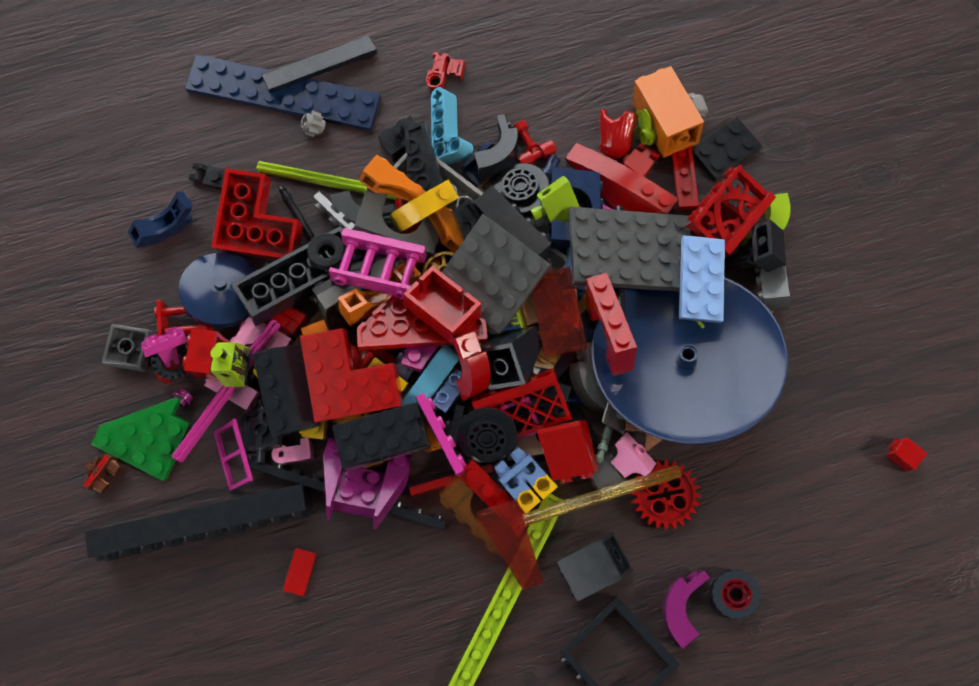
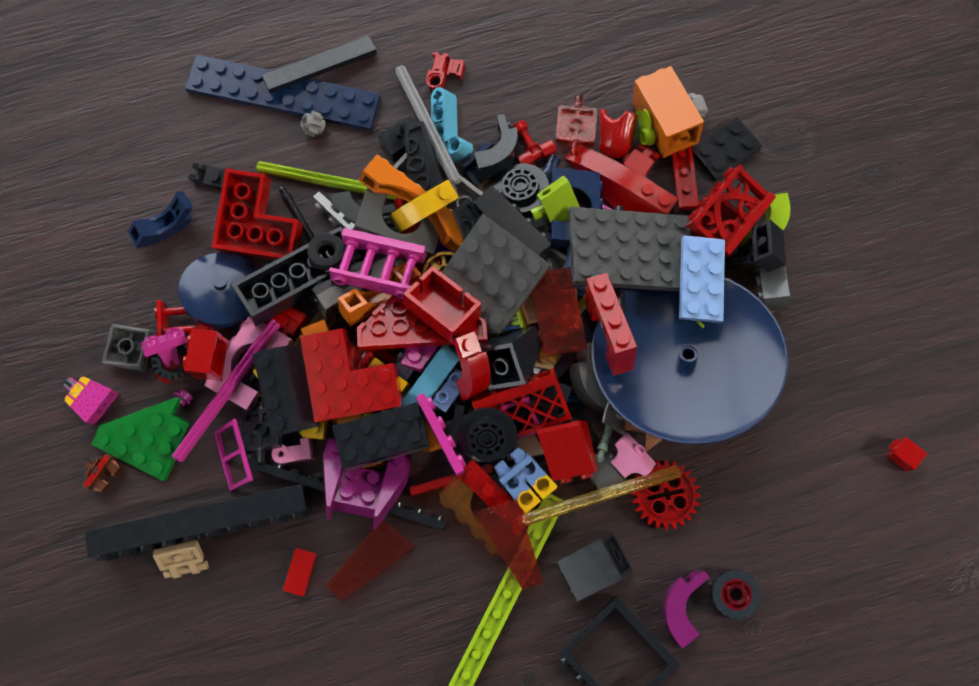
lime torso [211,342,251,387] -> none
none -> dark pink torso [63,376,119,425]
none -> tan plate [153,540,209,579]
none -> clear red wing [326,519,415,600]
none -> light grey axle [395,65,461,185]
none -> clear red plate [555,95,597,156]

